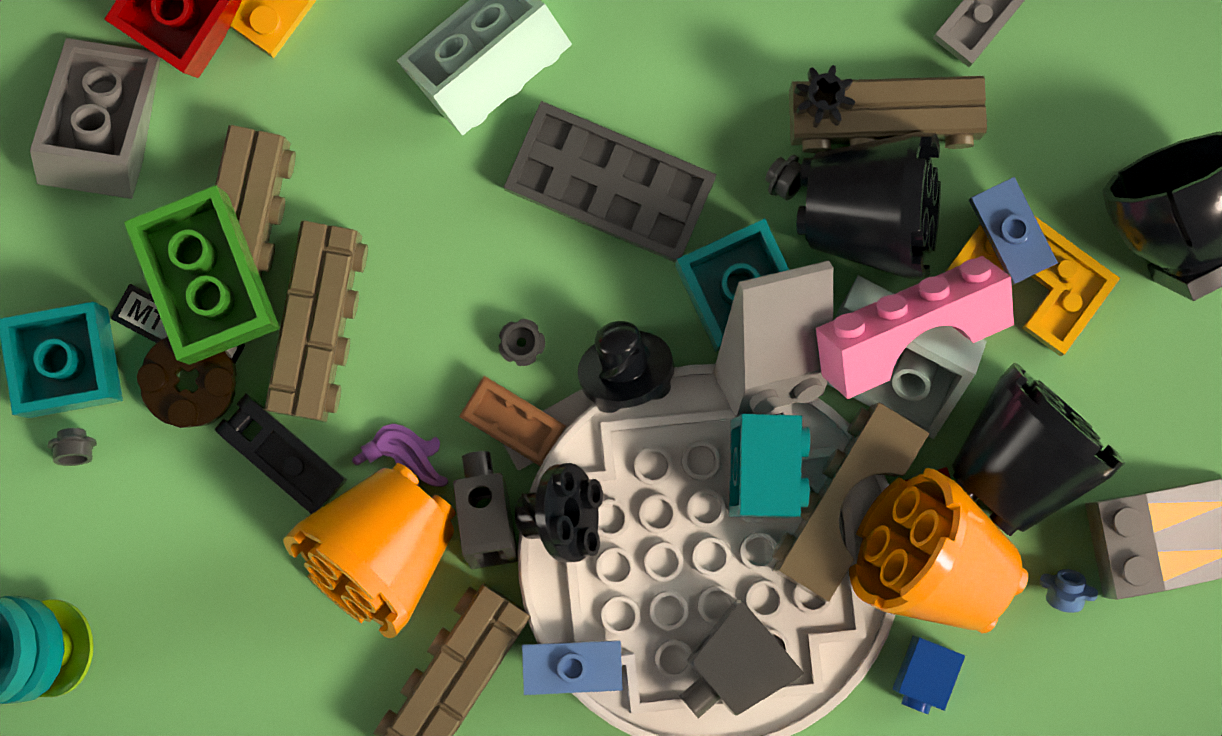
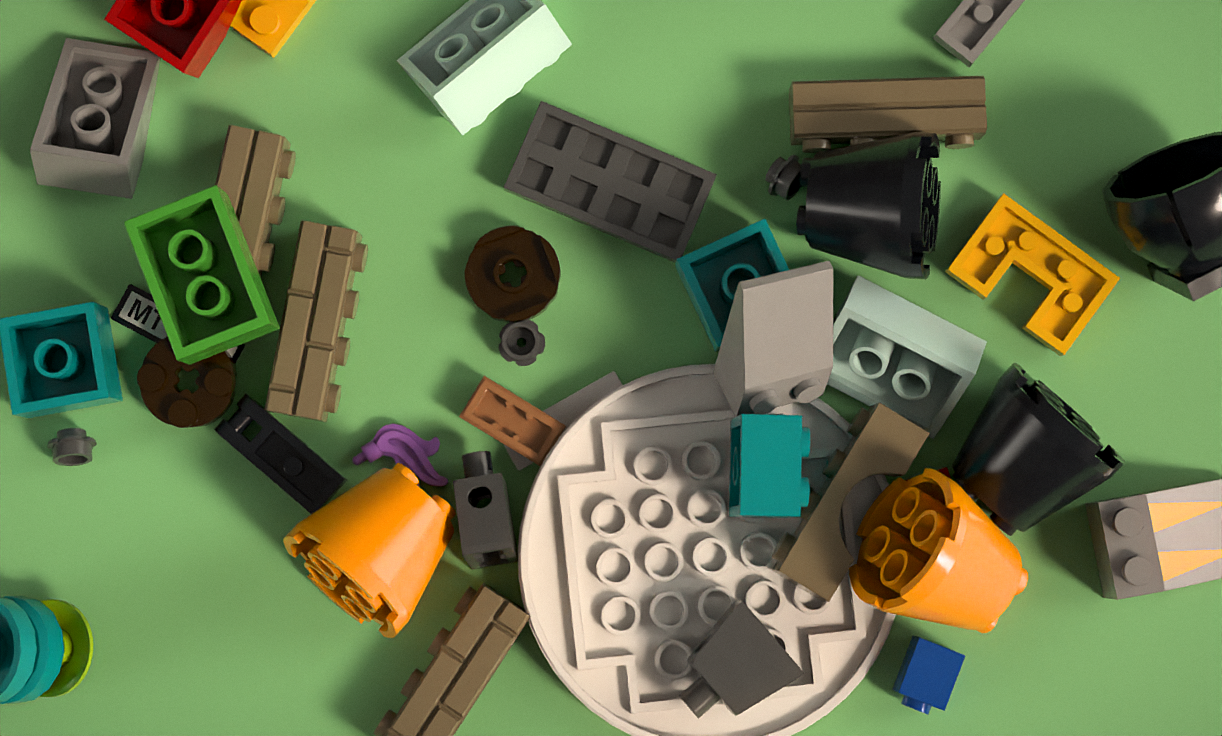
black plate [515,463,603,563] -> none
medium blue plate [522,640,623,695] -> none
black plate [578,321,674,413] -> none
black gear [794,65,855,128] -> none
bright pink arch [816,256,1014,399] -> none
medium blue plate [969,177,1058,285] -> none
medium blue plate [1039,569,1098,613] -> none
none -> dark brown plate [465,226,561,323]

